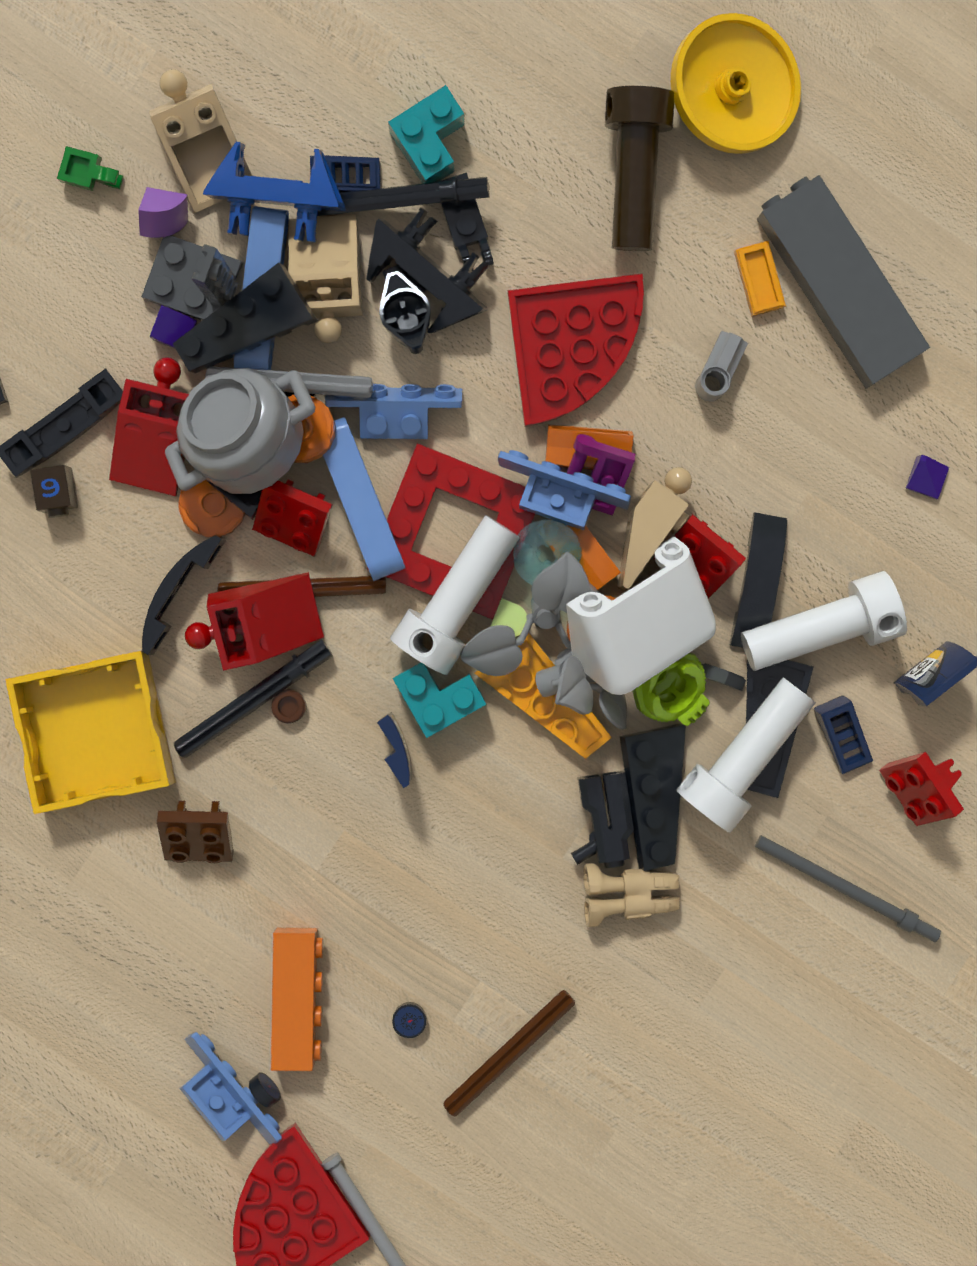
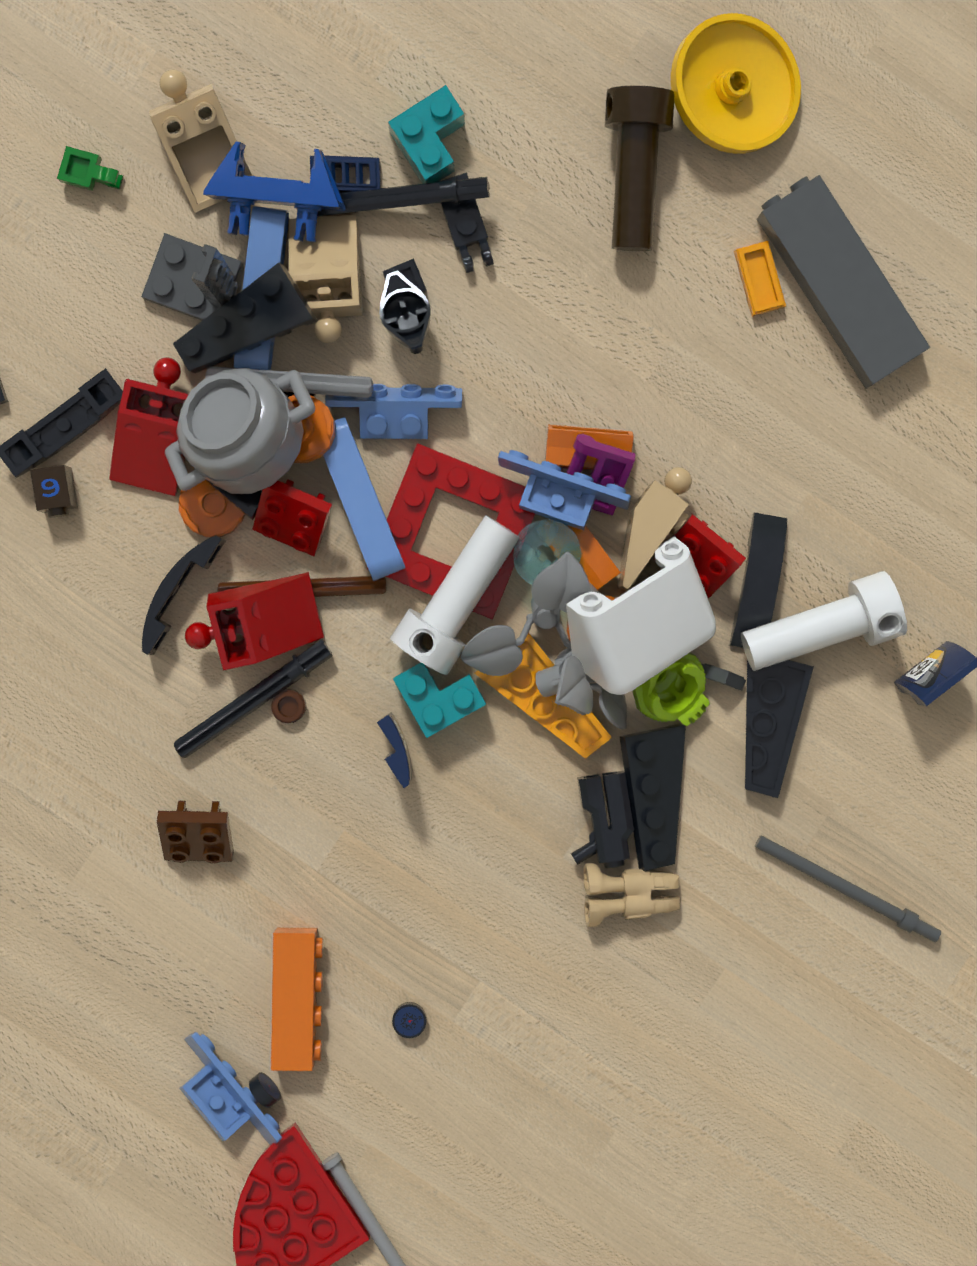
yellow tile [5,651,176,814] -> none
medium lavender brick [138,187,188,238] -> none
dark purple slope [150,305,197,348] -> none
black hose [366,208,490,334] -> none
reddish brown axle [443,990,575,1117] -> none
yellowish green tile [490,598,527,637] -> none
red plate [507,273,644,427] -> none
white piece [677,678,816,833] -> none
light grey piece [695,331,748,402] -> none
dark blue slope [814,696,873,774] -> none
red plate [879,752,964,826] -> none
dark purple slope [906,454,949,499] -> none

